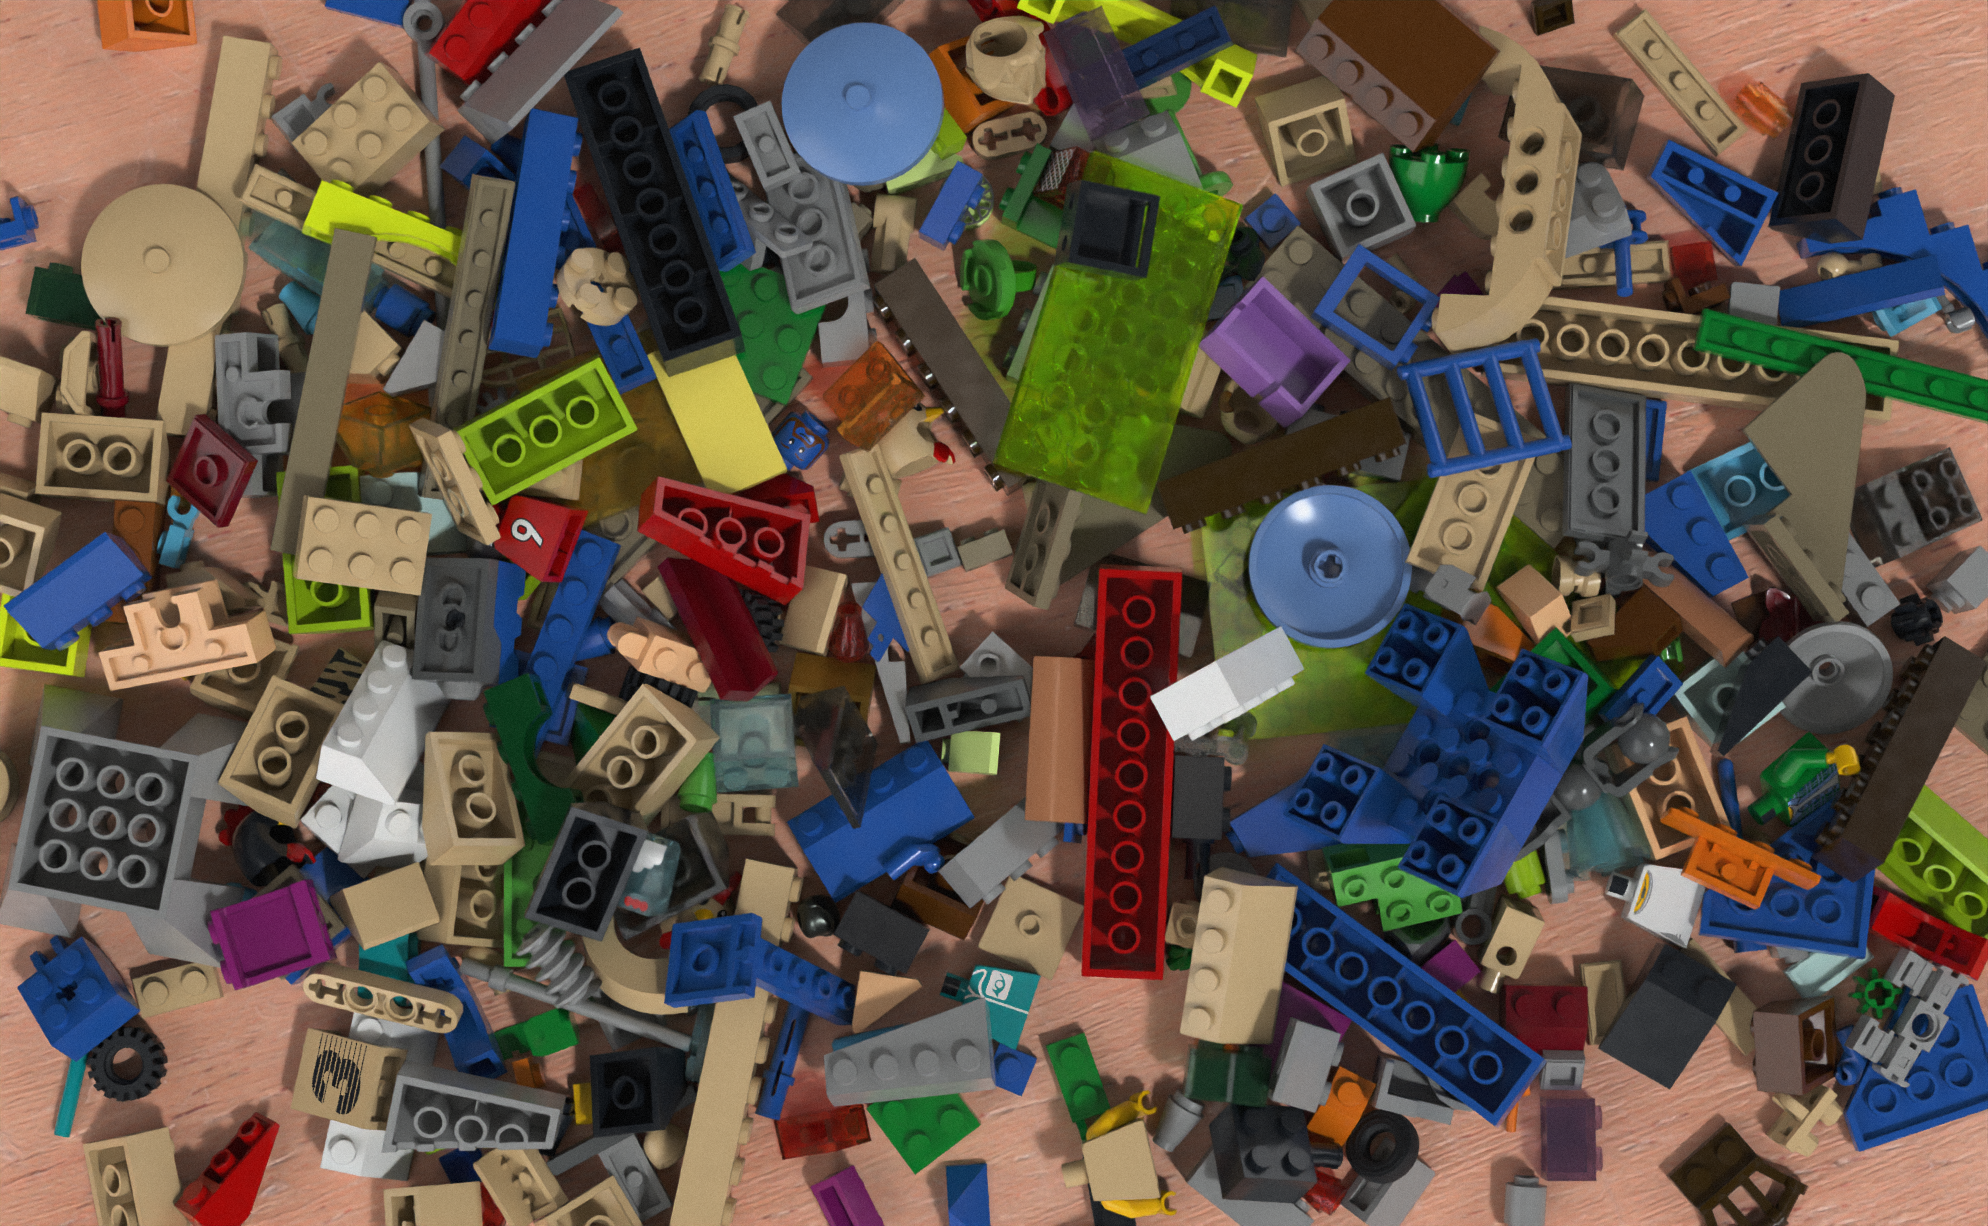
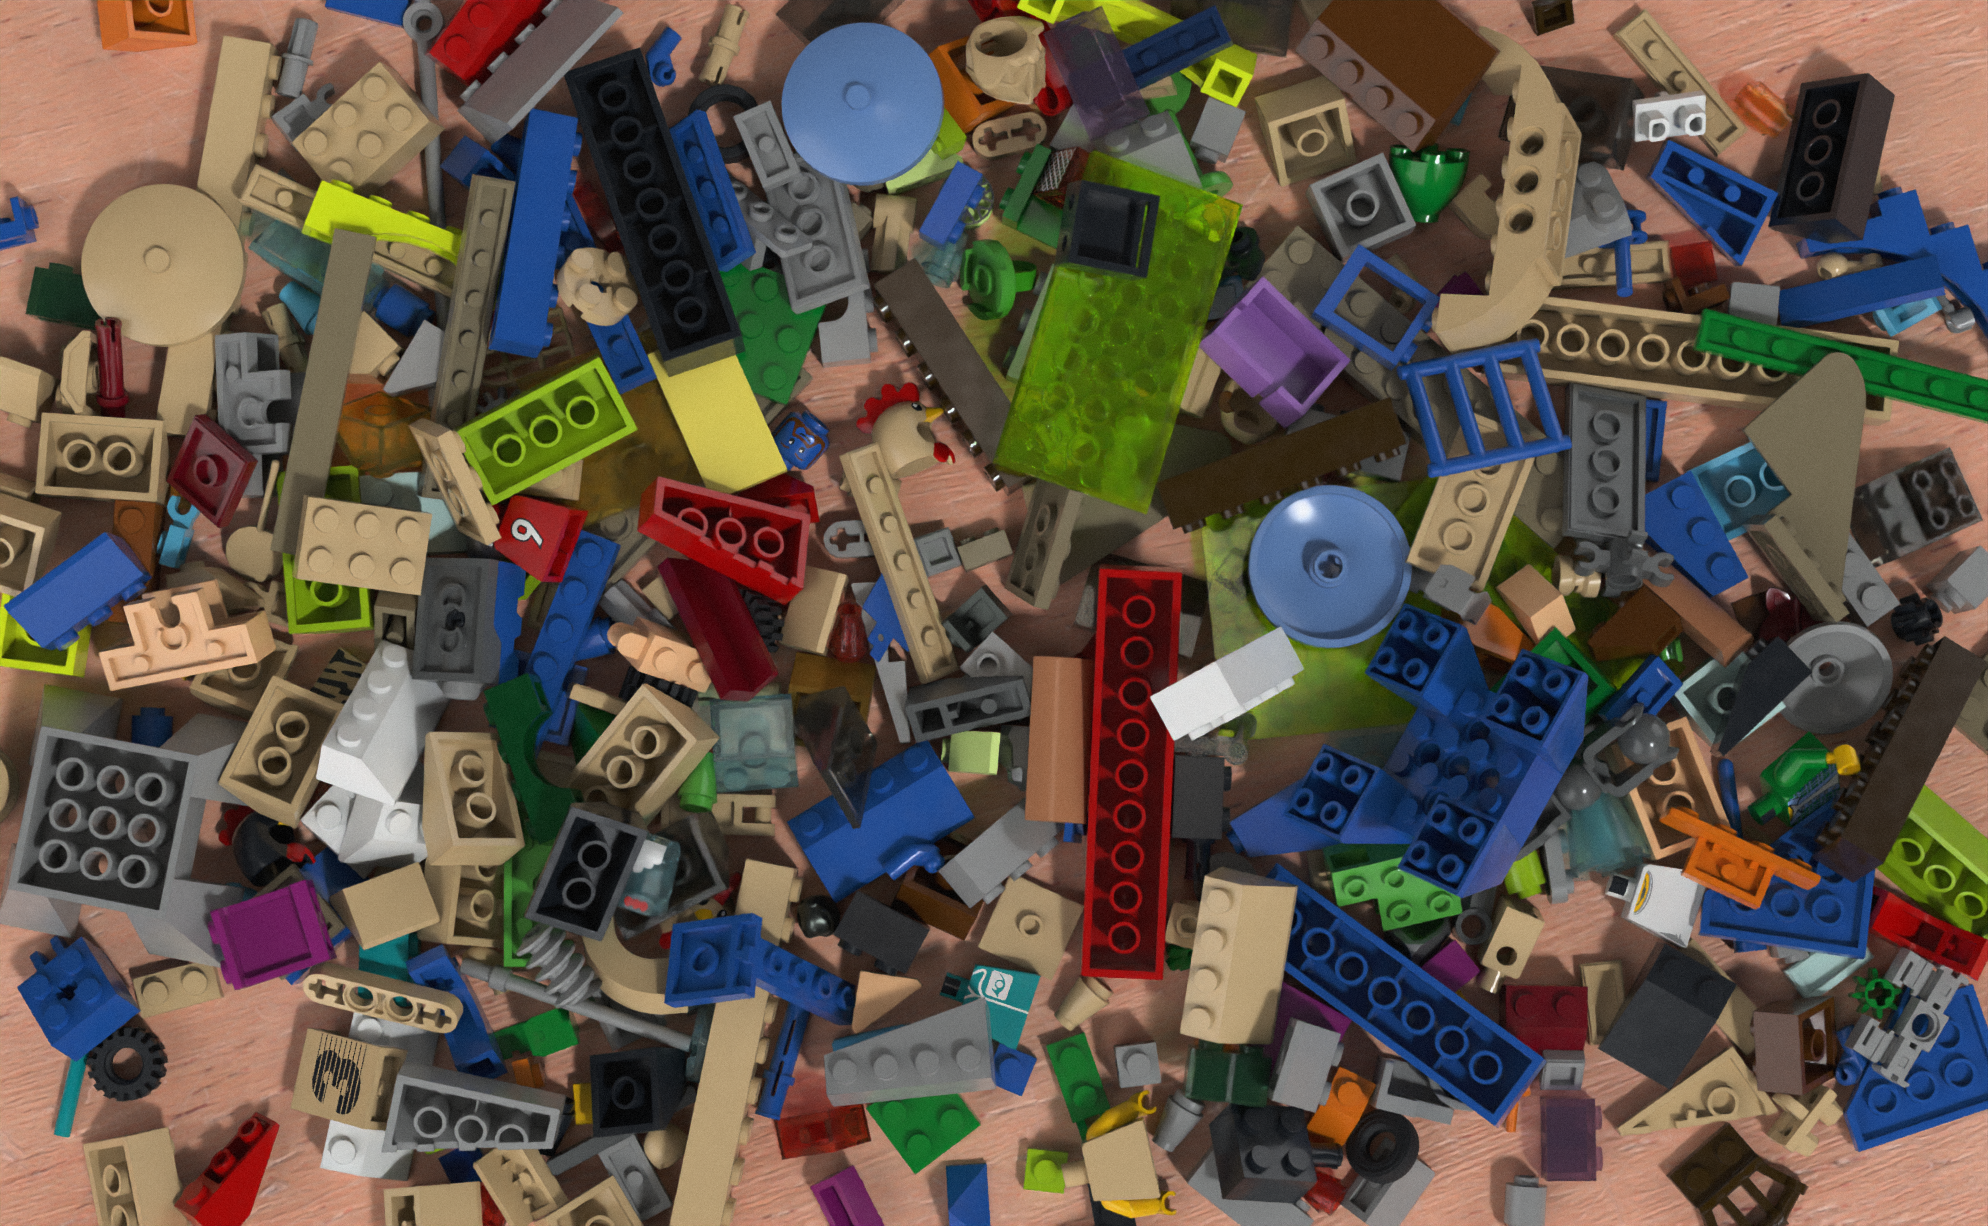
clear orange bracket [823,341,925,452] -> none
blue plate [1244,193,1301,251] -> none
tan tile [1570,594,1616,642] -> none
none -> blue brick [131,707,173,748]
none -> tan piece [226,460,283,582]
none -> light grey axle [275,18,318,99]
none -> blue arm [645,26,682,87]
none -> clear light blue cone [921,231,969,288]
none -> pearl dark grey bracket [941,584,1012,653]
none -> flat silver rock [998,725,1030,791]
none -> lime plate [1023,1147,1068,1194]
none -> tan cone [1054,975,1114,1031]
none -> light grey brick [1113,1040,1161,1088]
none -> light grey brick [1190,97,1246,164]
none -> tan wing [1615,1045,1778,1136]
none -> white hips [1632,90,1706,142]

